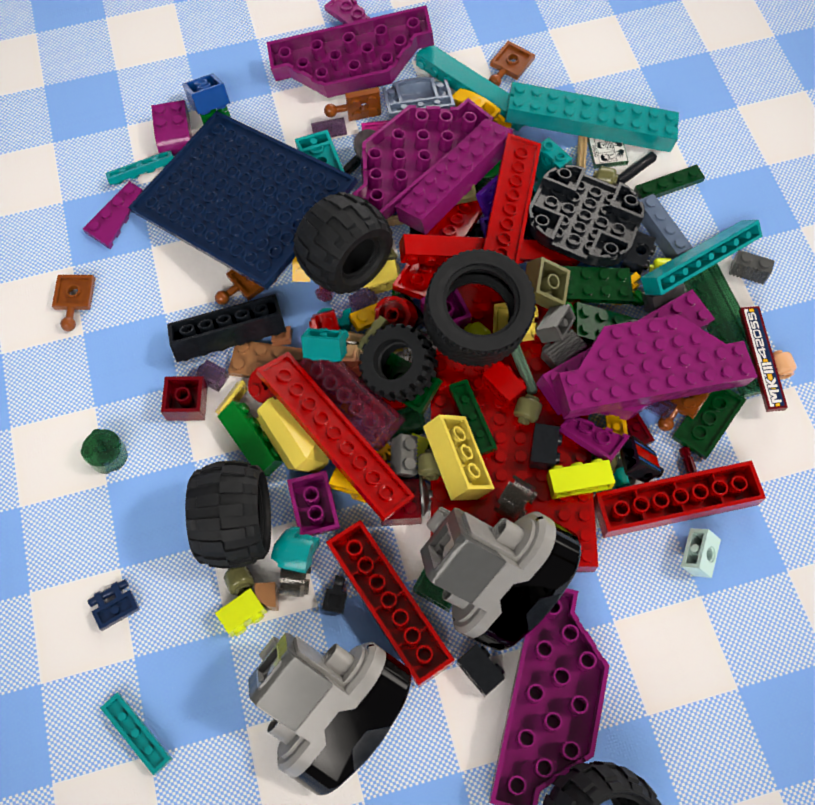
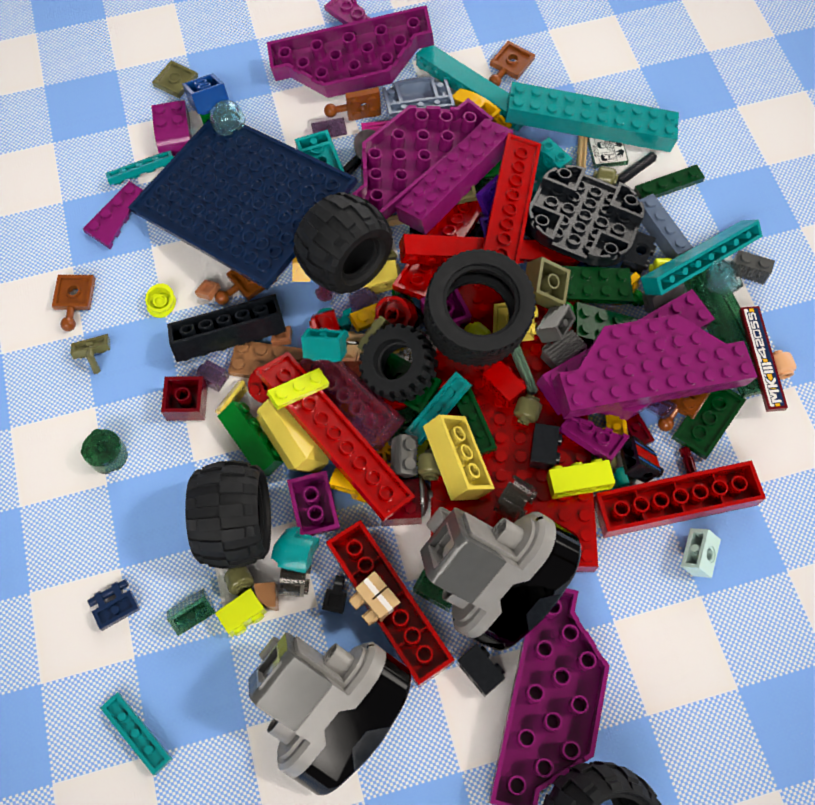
none -> olive plate [70,334,110,374]
none -> neon yellow piece [145,283,176,318]
none -> olive tile [152,60,198,99]
none -> clear green brick [167,588,215,636]
none -> nougat plate [195,280,221,301]
none -> clear light blue cylinder [210,100,246,136]
none -> neon yellow plate [267,368,329,410]
none -> tan hips [349,571,401,626]
none -> teal plate [405,372,472,445]
none -> clear light blue cylinder [706,258,743,295]

